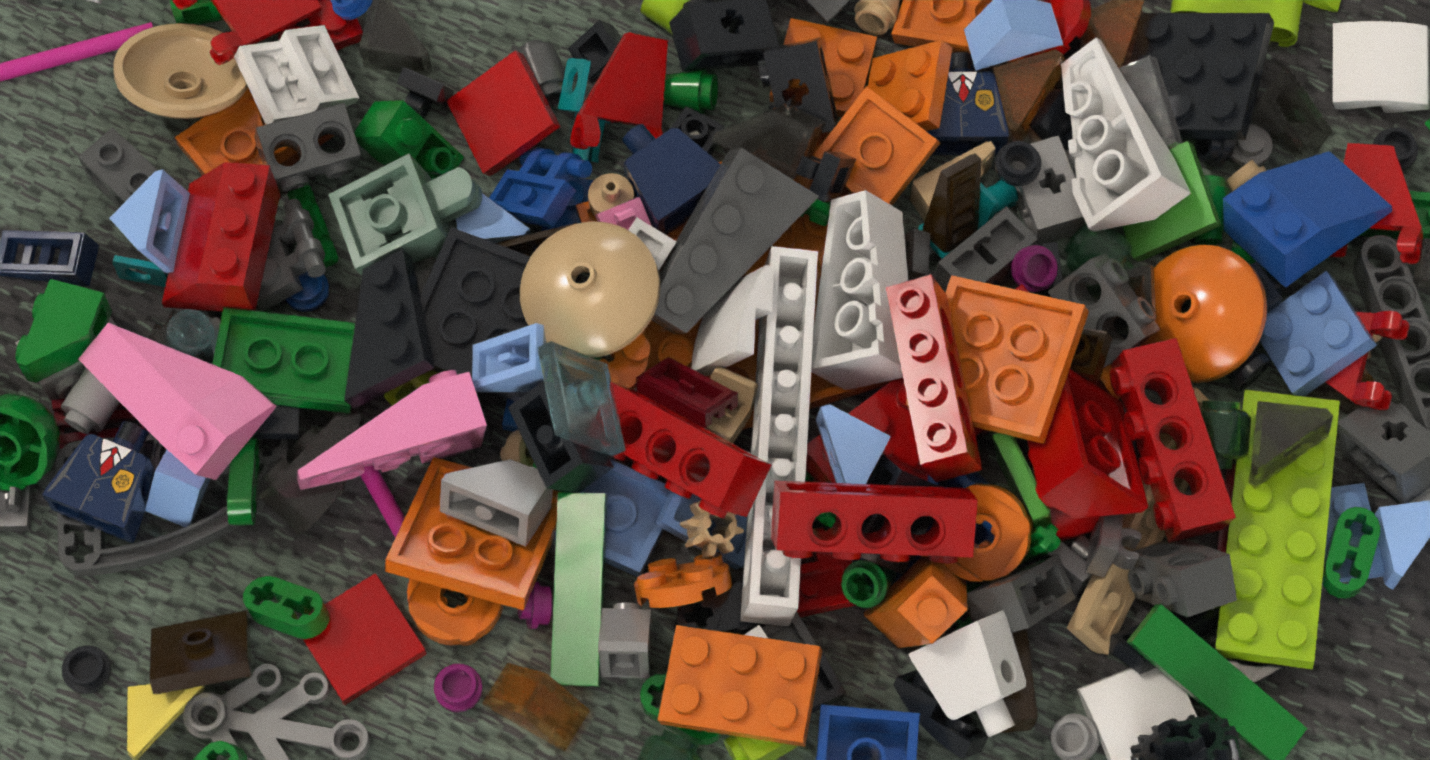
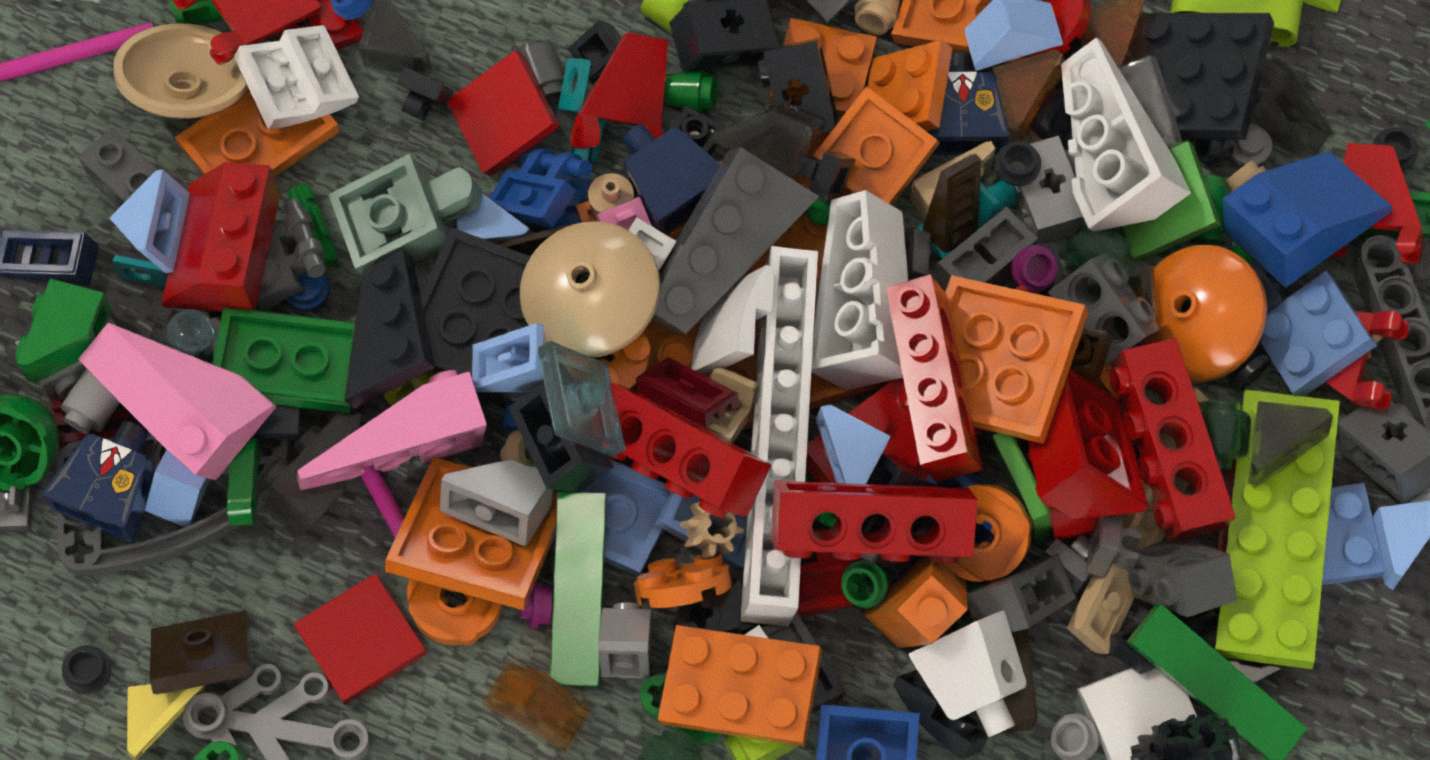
green beam [243,576,330,639] -> none
dark grey brick [254,103,361,191] -> none
green slope [354,100,464,180] -> none
magenta plate [434,664,483,712] -> none
green axle [1021,524,1061,564] -> none
green beam [1322,507,1380,599] -> none
white slope [1333,21,1430,113] -> none

